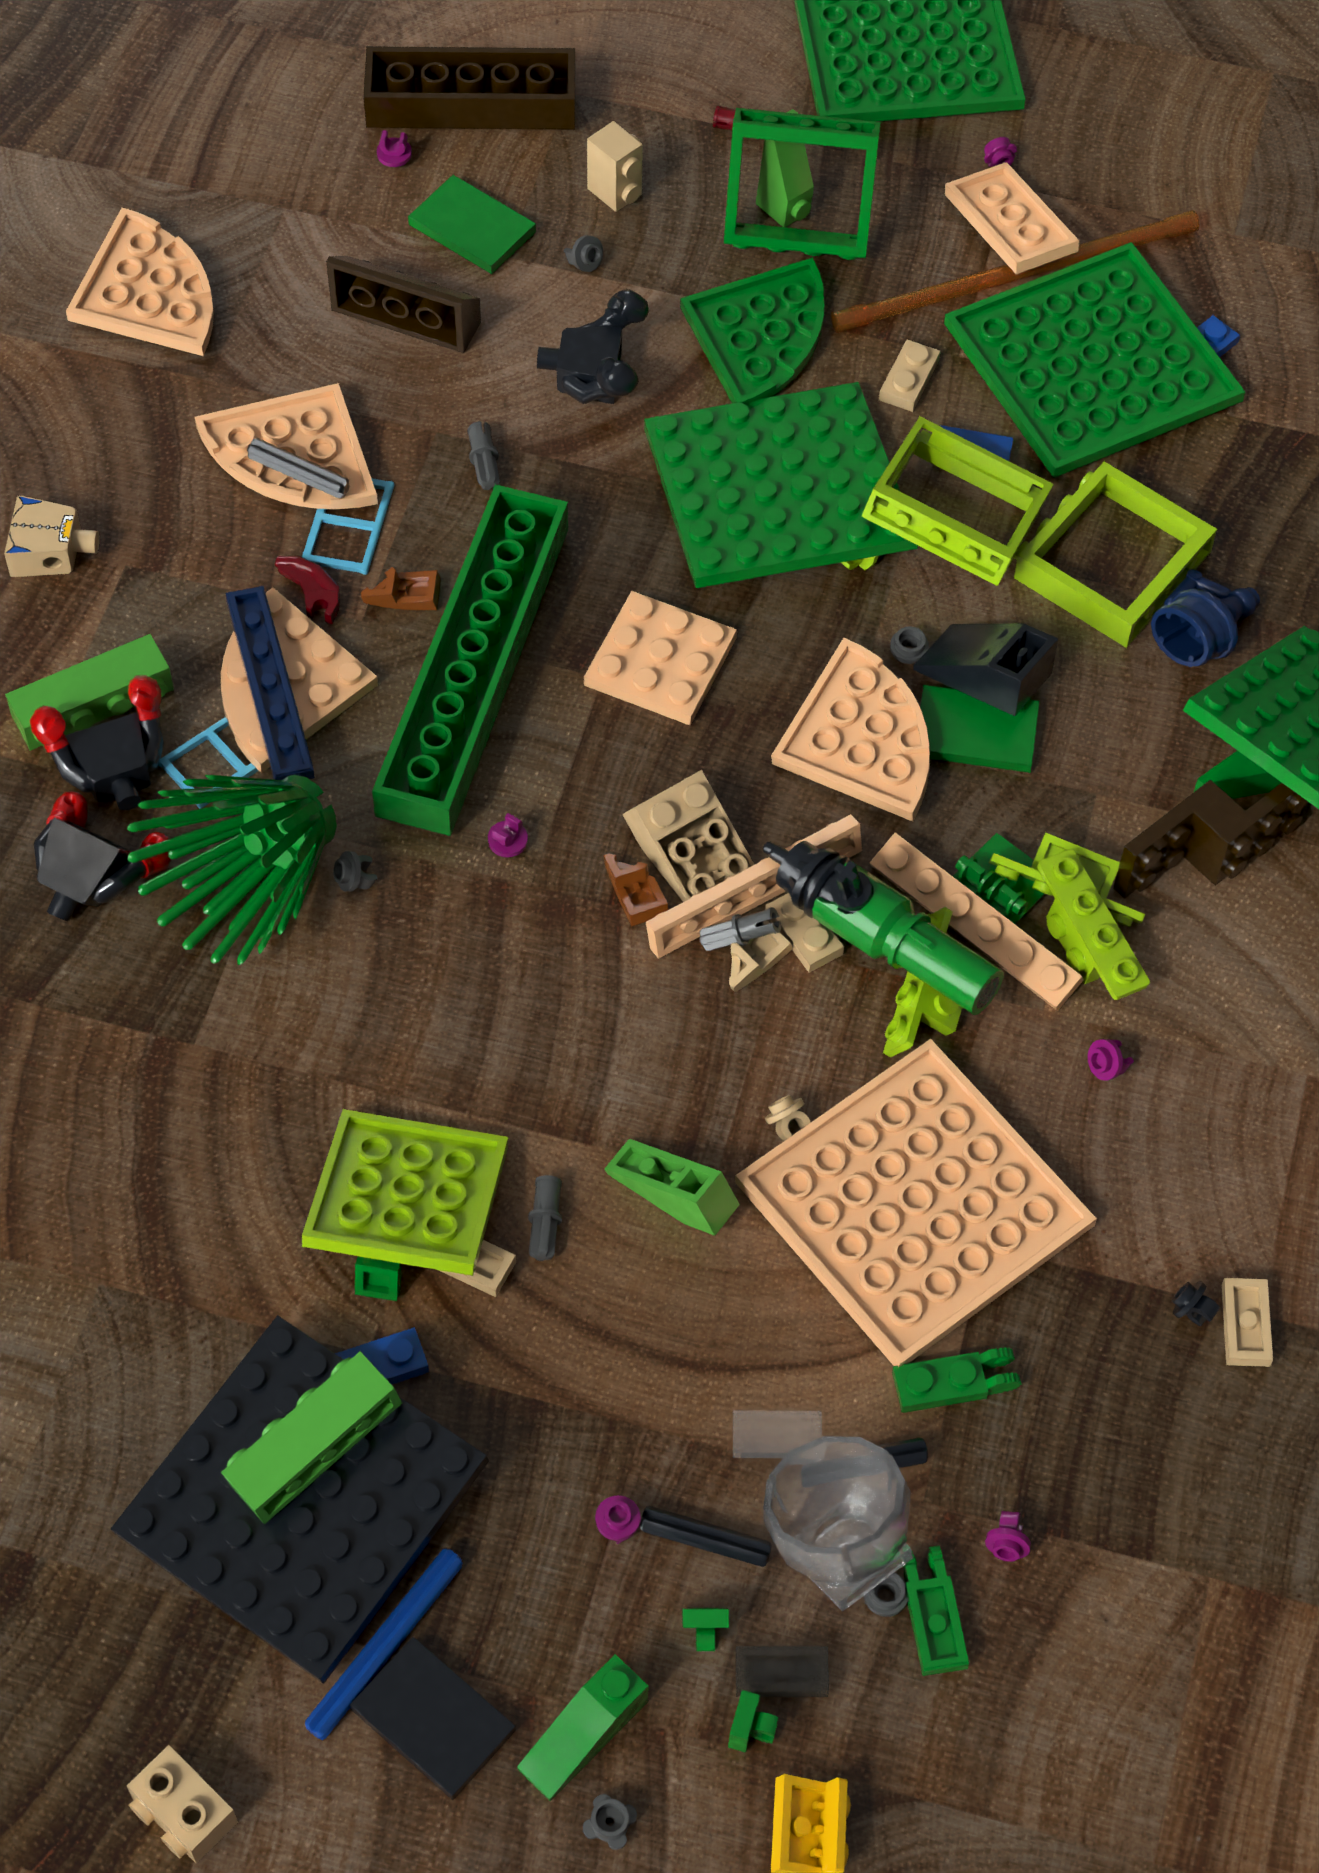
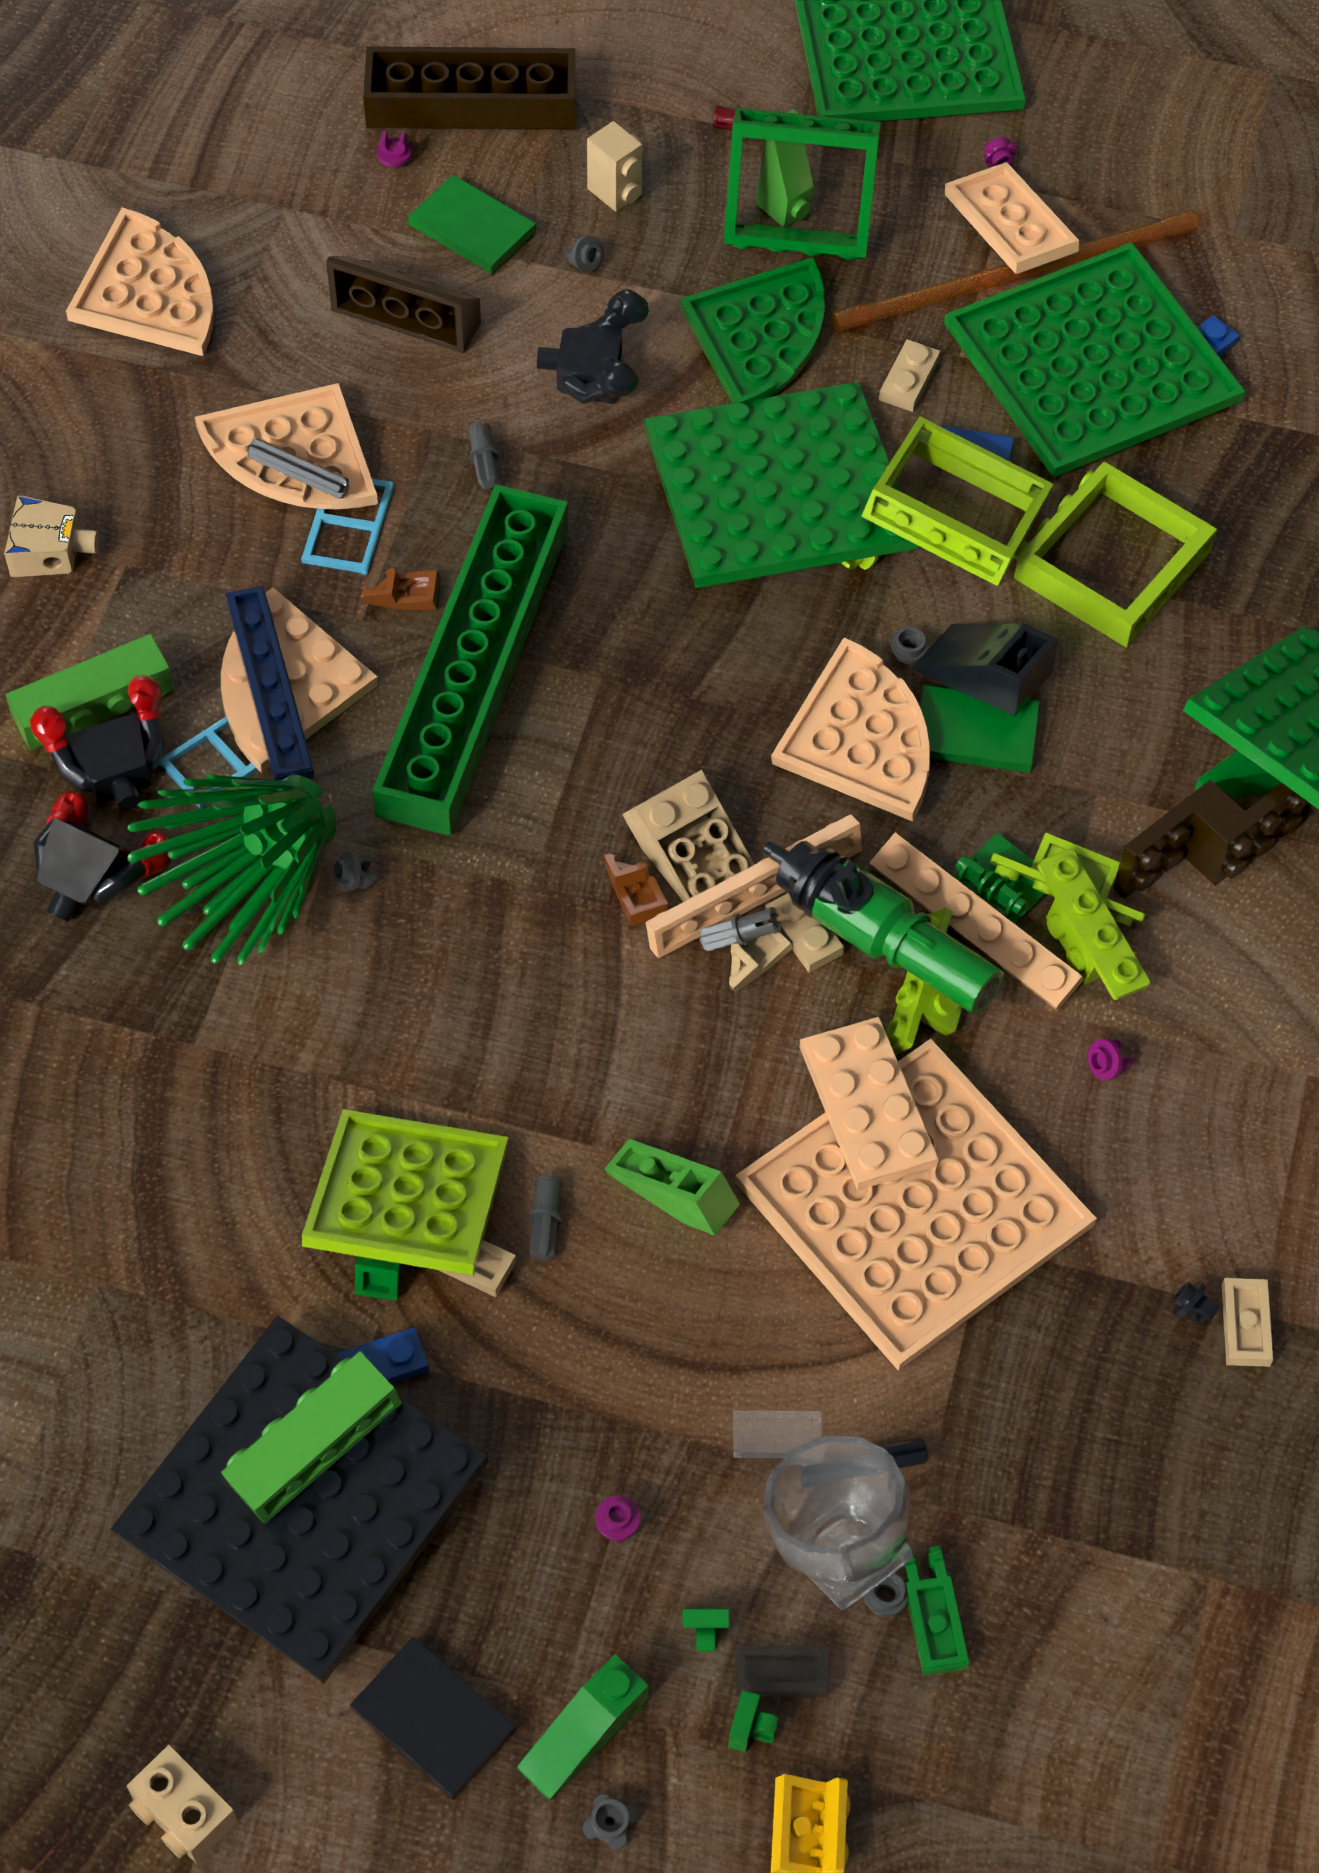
dark red piece [275,556,340,624] -> none
blue axle [305,1548,463,1740] -> none
magenta plate [488,813,528,857] -> none
light nougat plate [584,591,737,725] -> none
black axle [640,1506,772,1567] -> none
tan plate [765,1095,811,1141] -> none
green hinge [892,1347,1022,1413] -> none
magenta plate [985,1511,1031,1562] -> none
dark blue piece [1151,569,1260,667] -> none
none -> light nougat plate [800,1017,939,1191]

